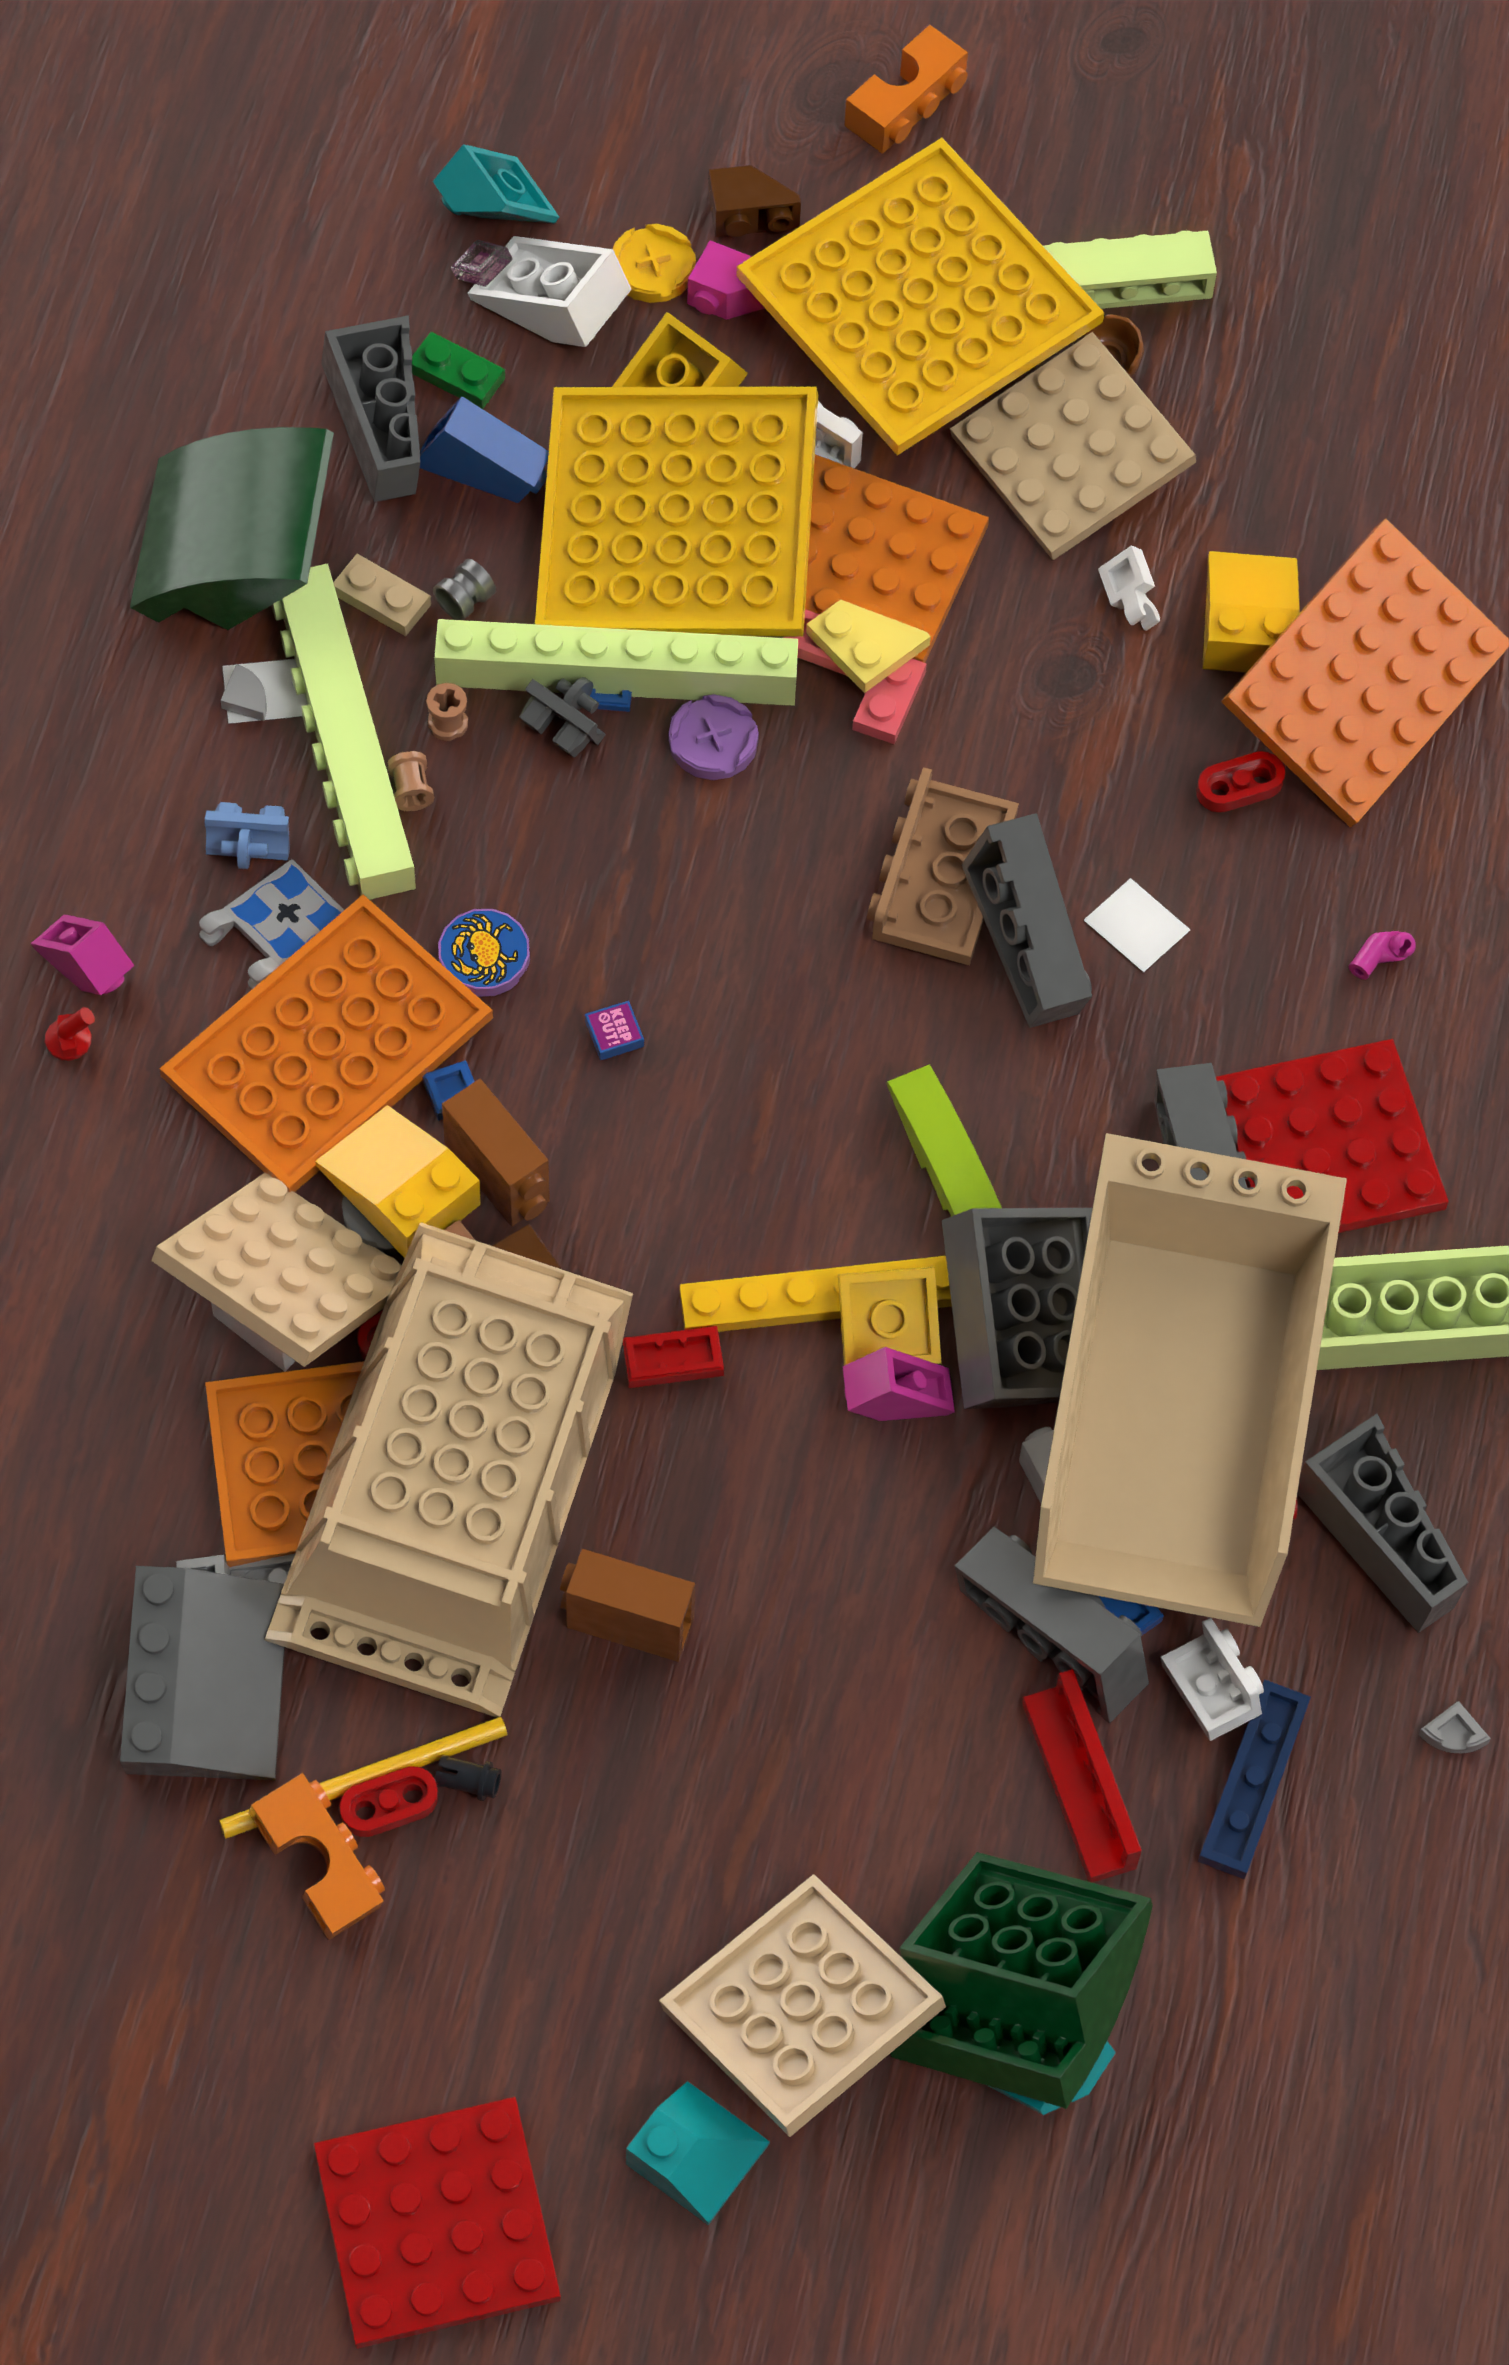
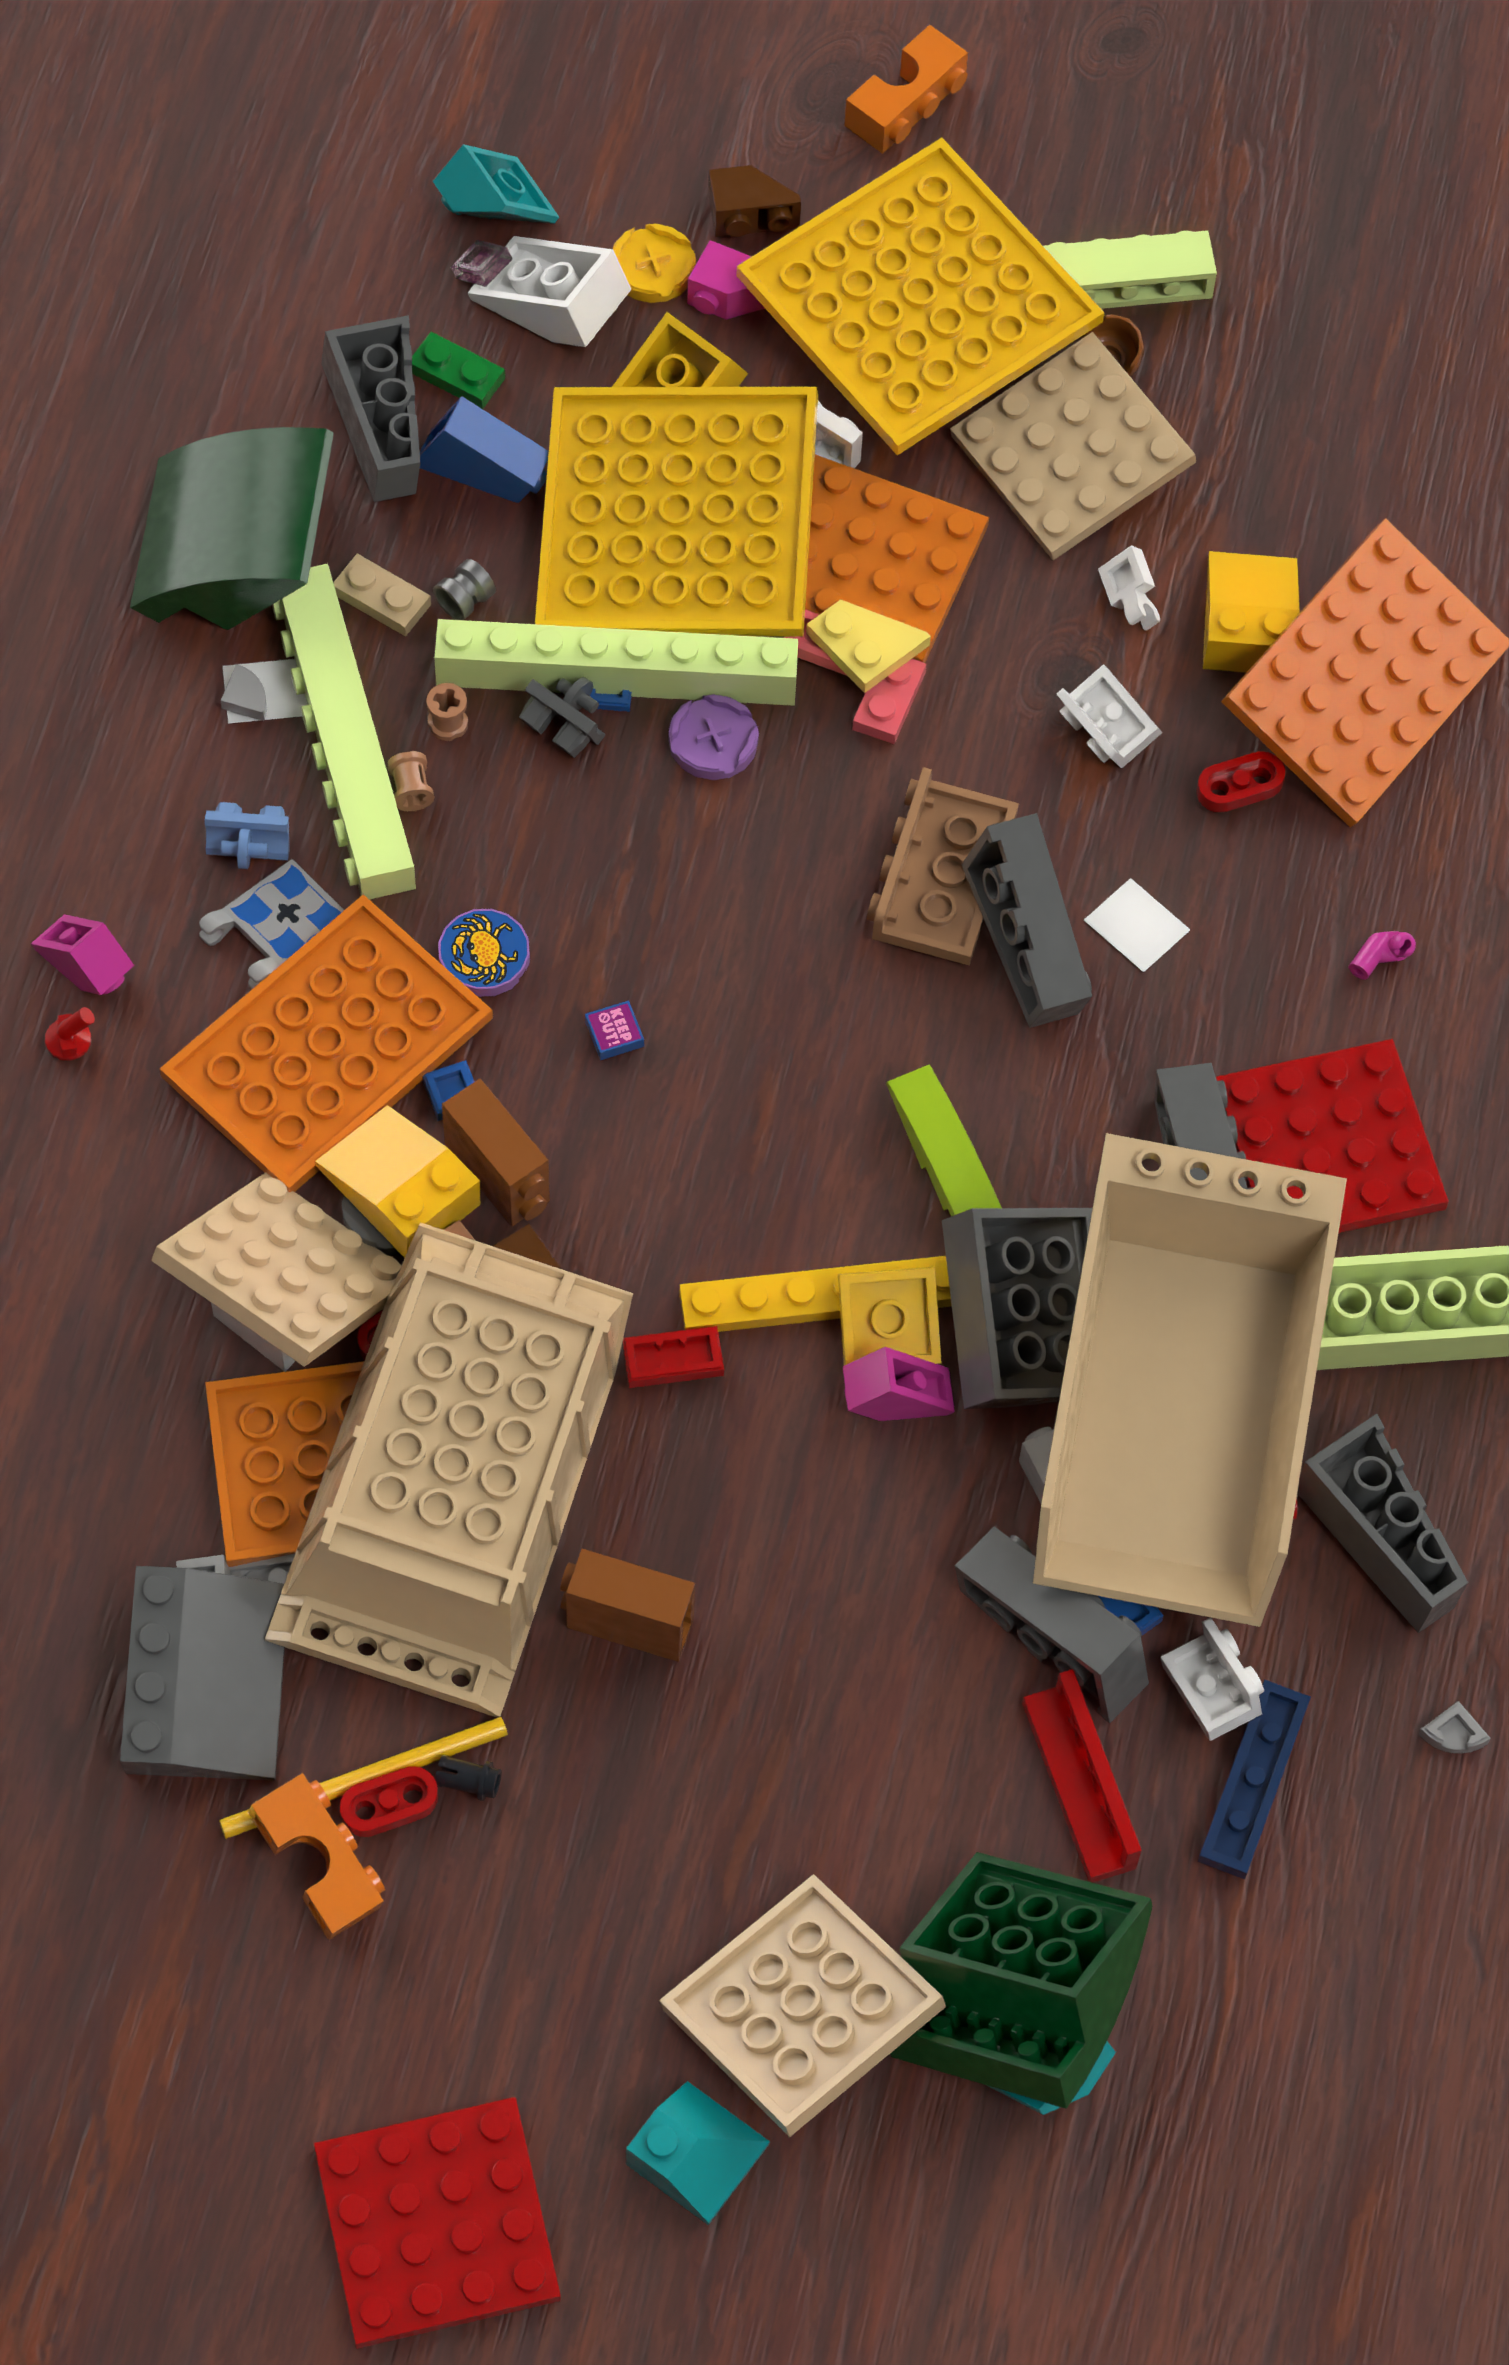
none -> white bracket [1057,664,1163,768]

